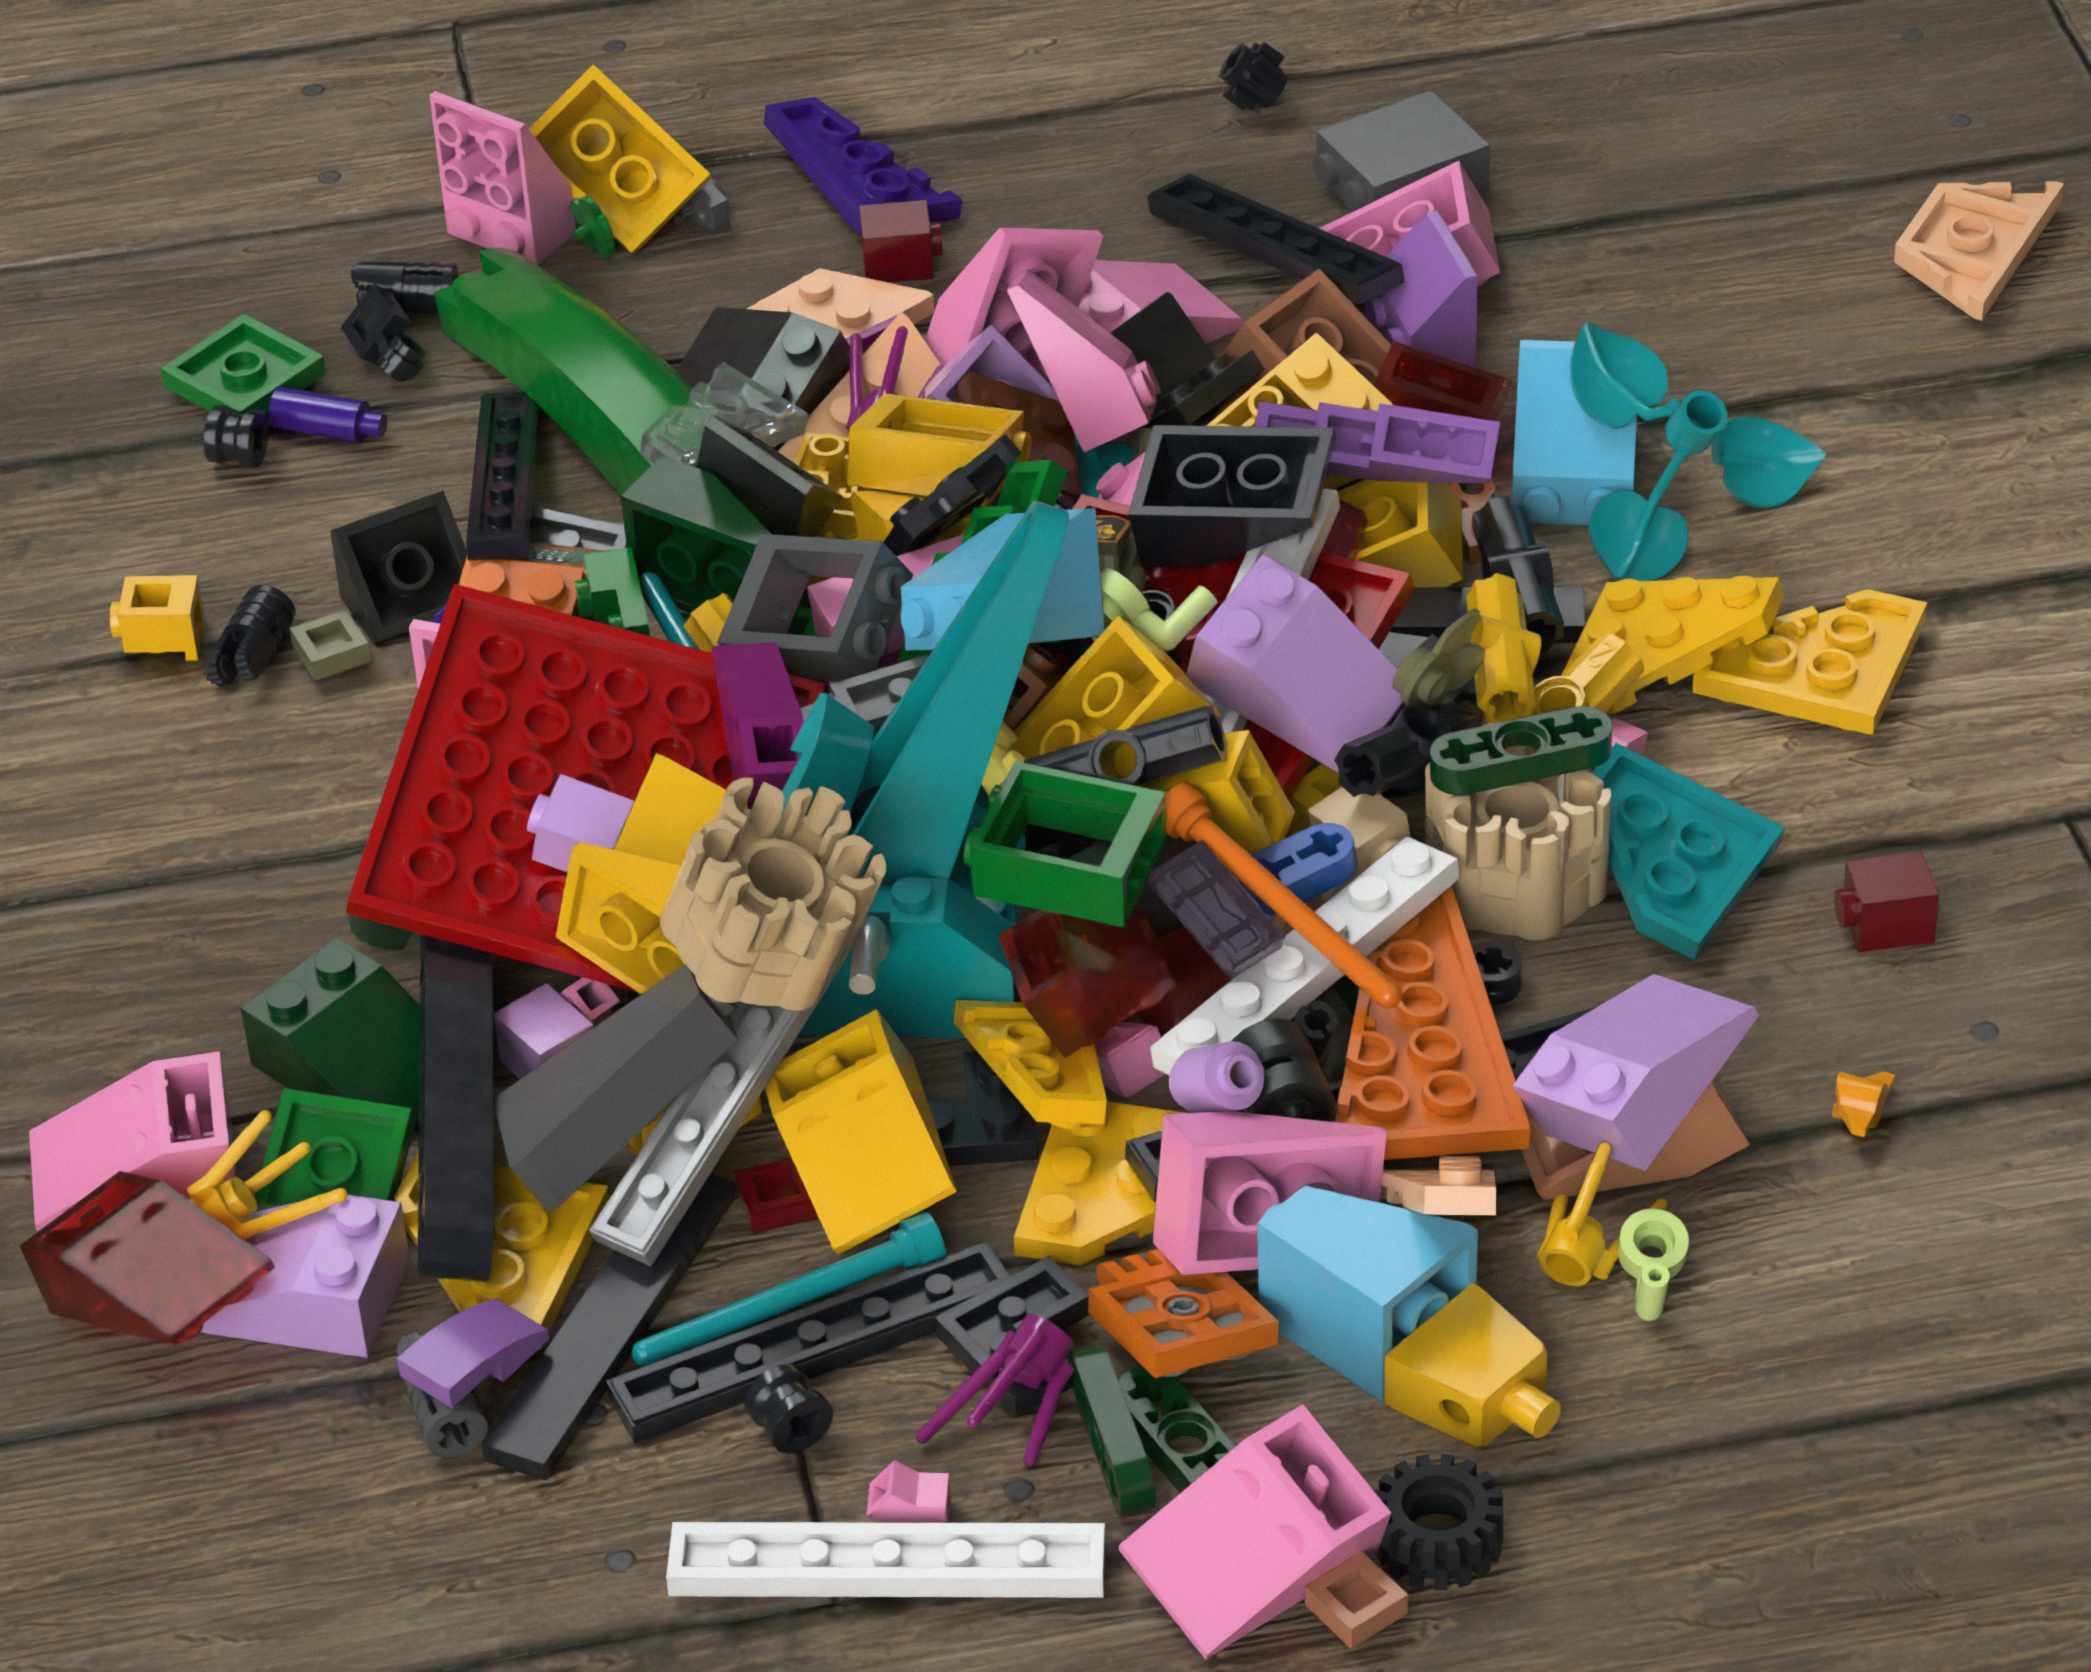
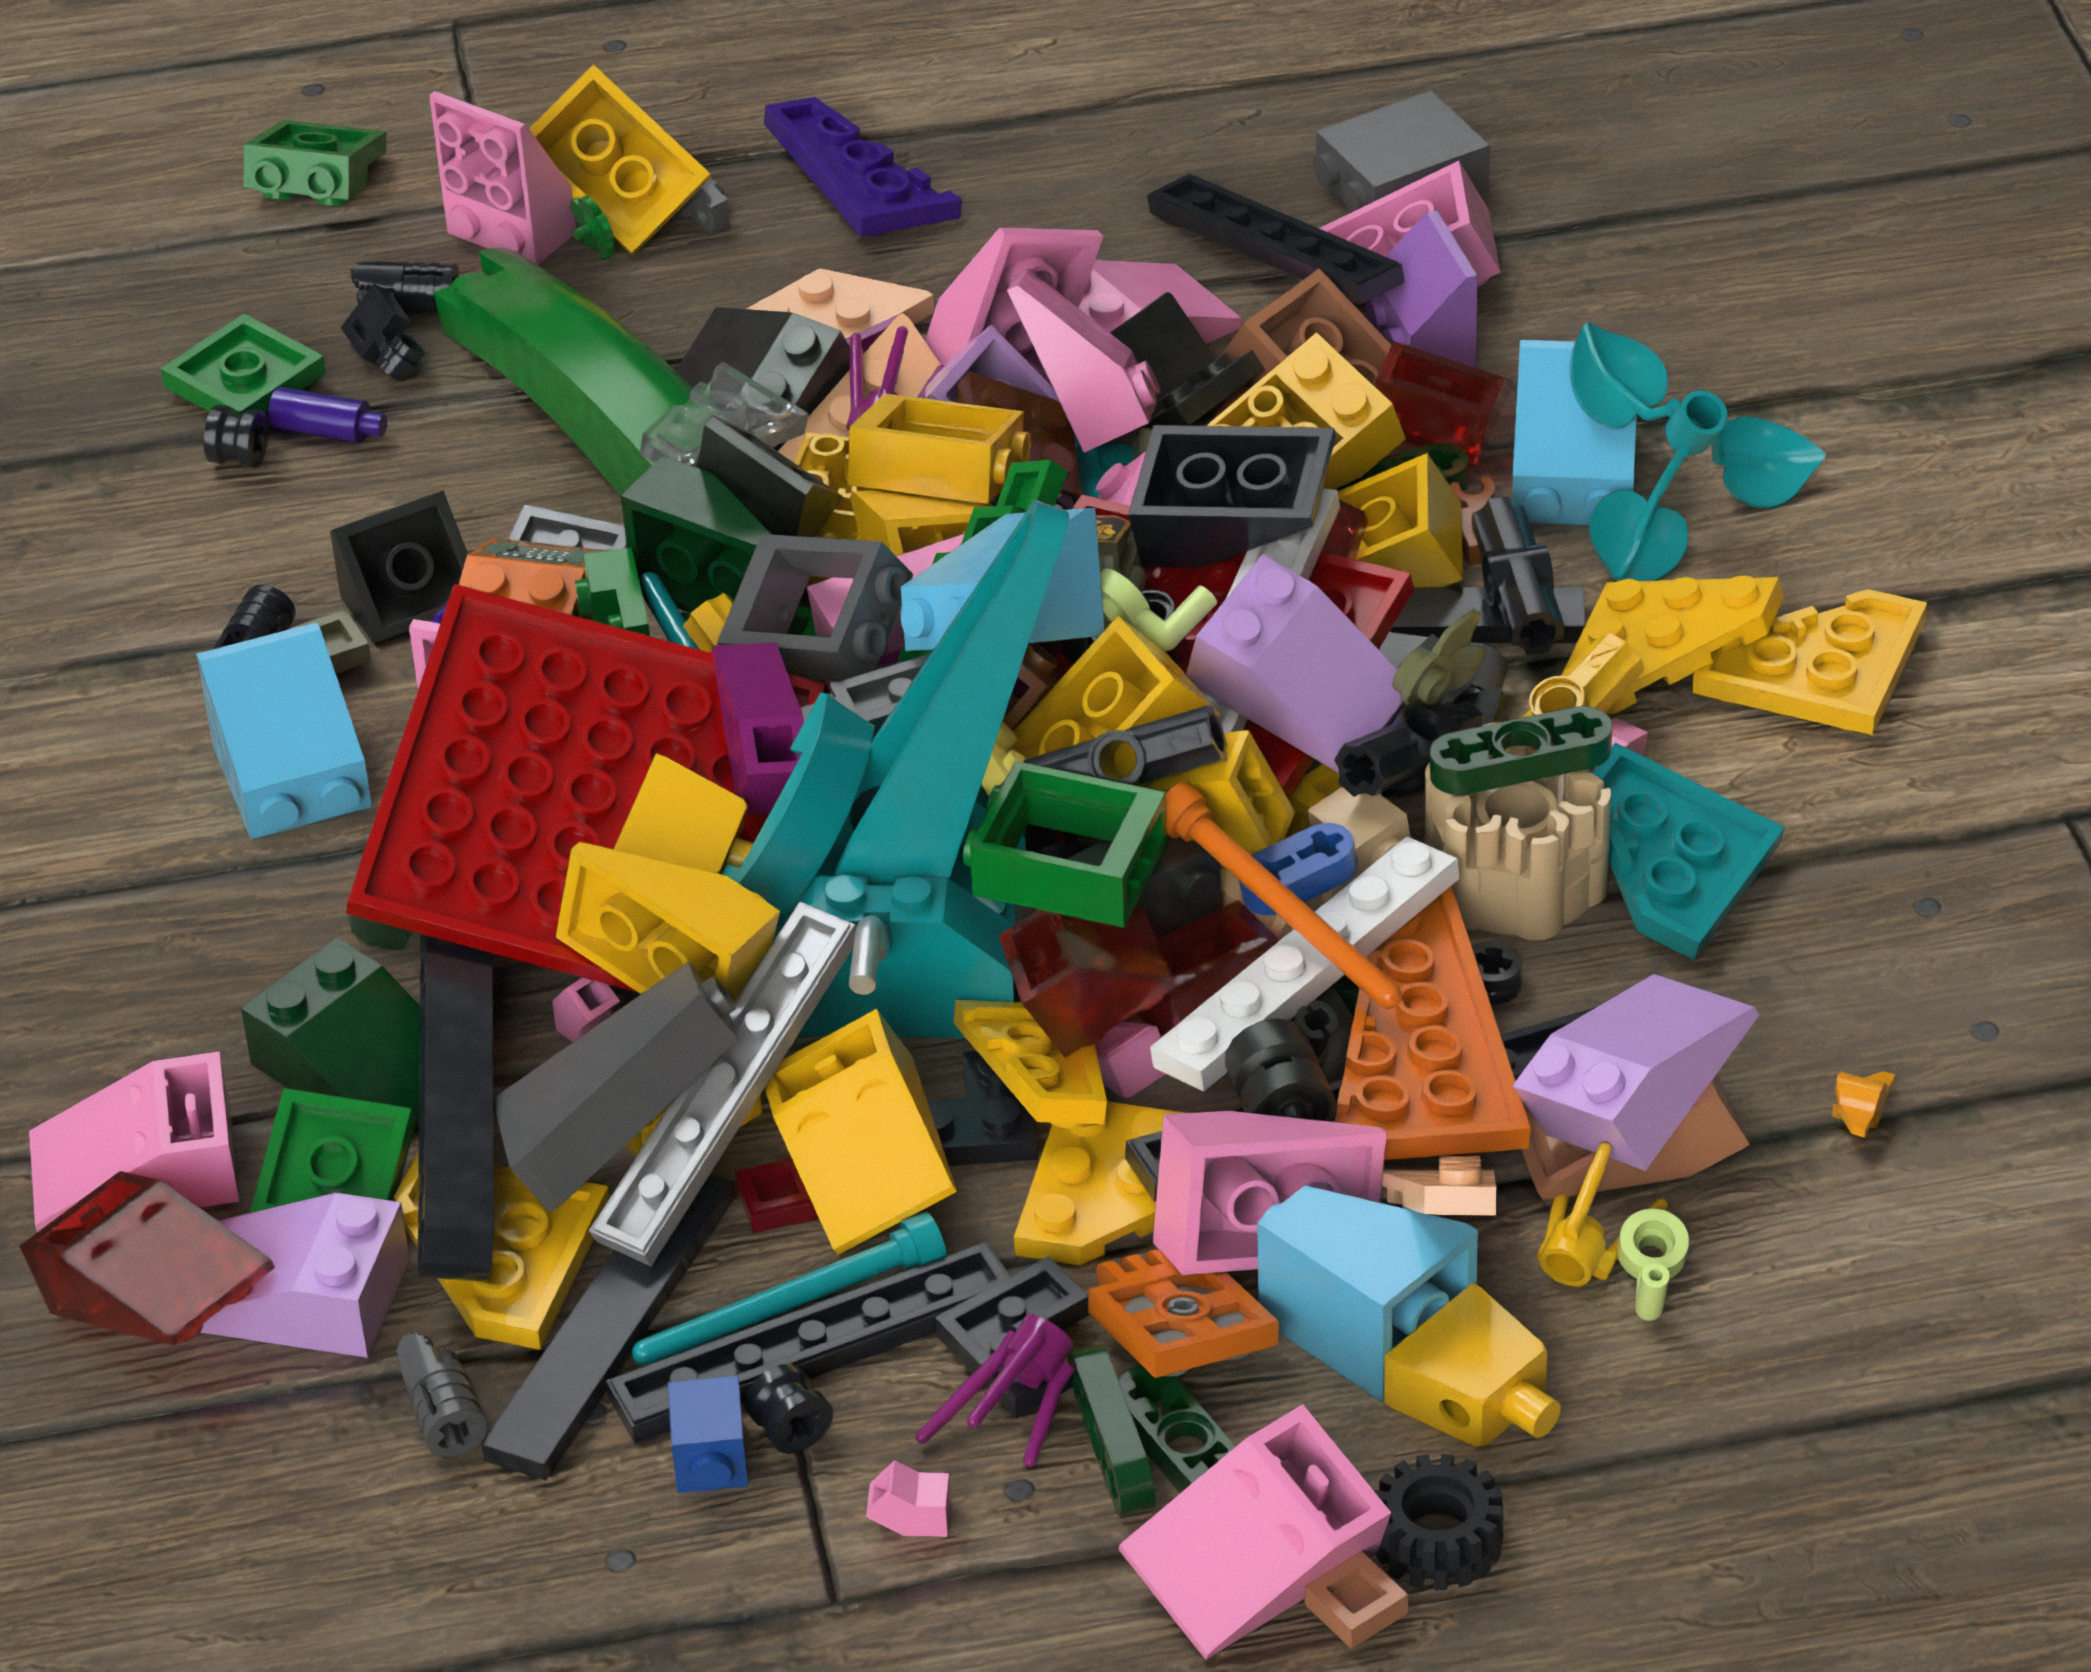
yellow brick [110,575,206,661] -> none
yellow plant [184,1110,348,1249] -> none
medium lavender slope [397,1298,550,1408] -> none
black tile [466,392,541,560] -> none
lavender brick [493,983,594,1079] -> none
lavender brick [527,774,634,872] -> none
tan piece [660,778,886,1011] -> none
white plate [666,1522,1106,1598] -> none
dark red brick [859,200,943,283] -> none
black wing [883,434,1021,556] -> none
clear purple tile [1147,840,1286,980] -> none
lavender brick [1169,1041,1264,1113] -> none
black gear [1219,42,1288,110] -> none
medium lavender slope [1255,401,1500,483] -> none
yellow piece [1466,573,1541,724] -> none
dark red brick [1834,851,1939,952] -> none
light nougat wing [1894,181,2064,321] -> none
none -> medium azure slope [197,622,372,840]
none -> green plate [243,120,386,205]
none -> brick [668,1376,748,1493]

